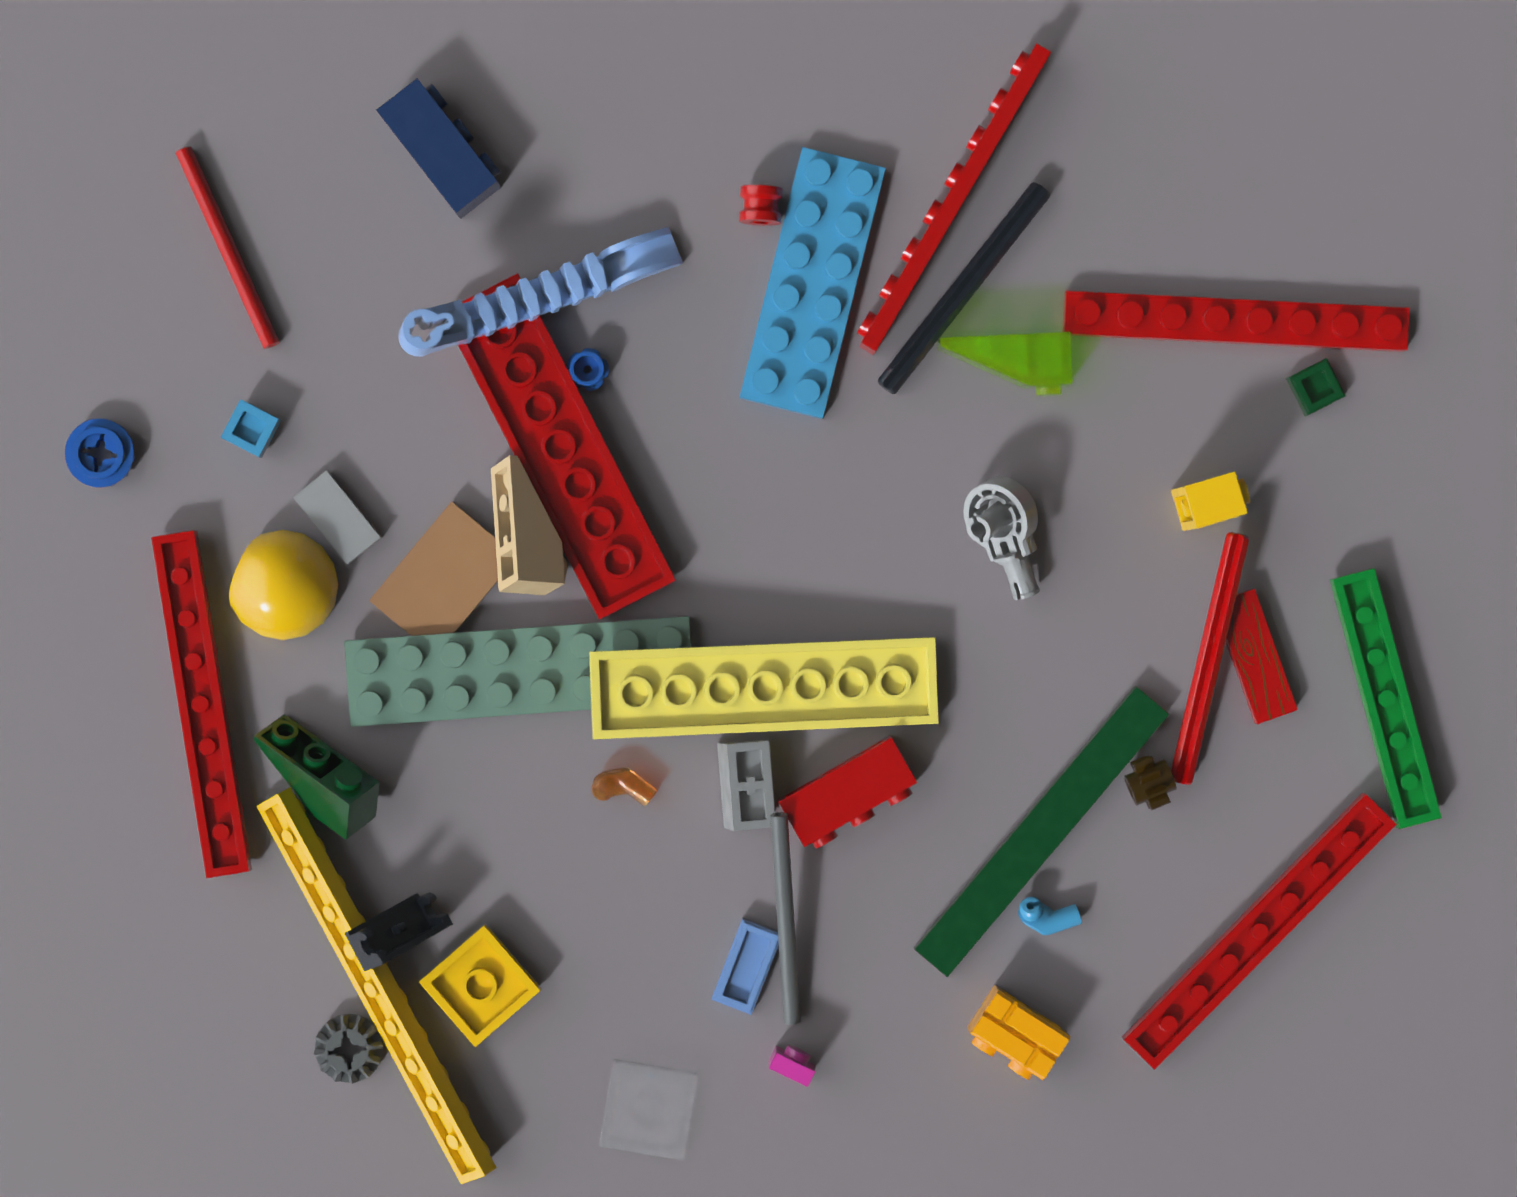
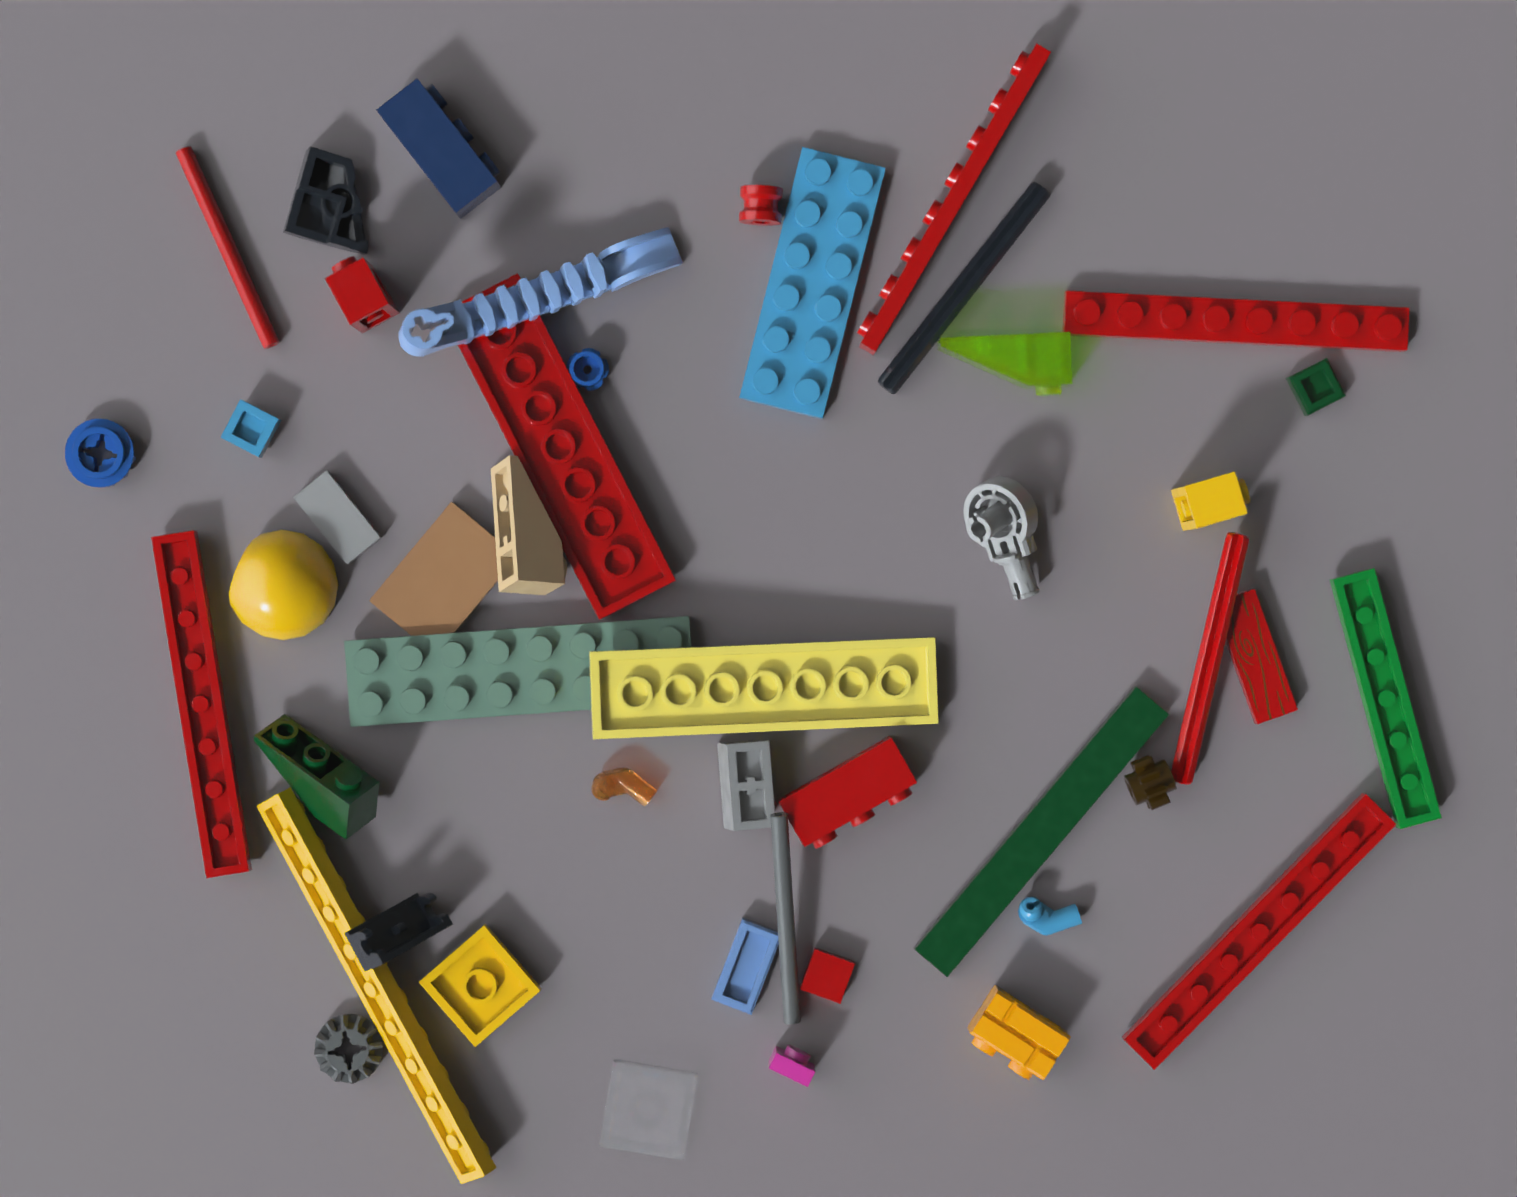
none -> black slope [283,146,369,255]
none -> red brick [325,256,400,334]
none -> red tile [800,947,855,1004]

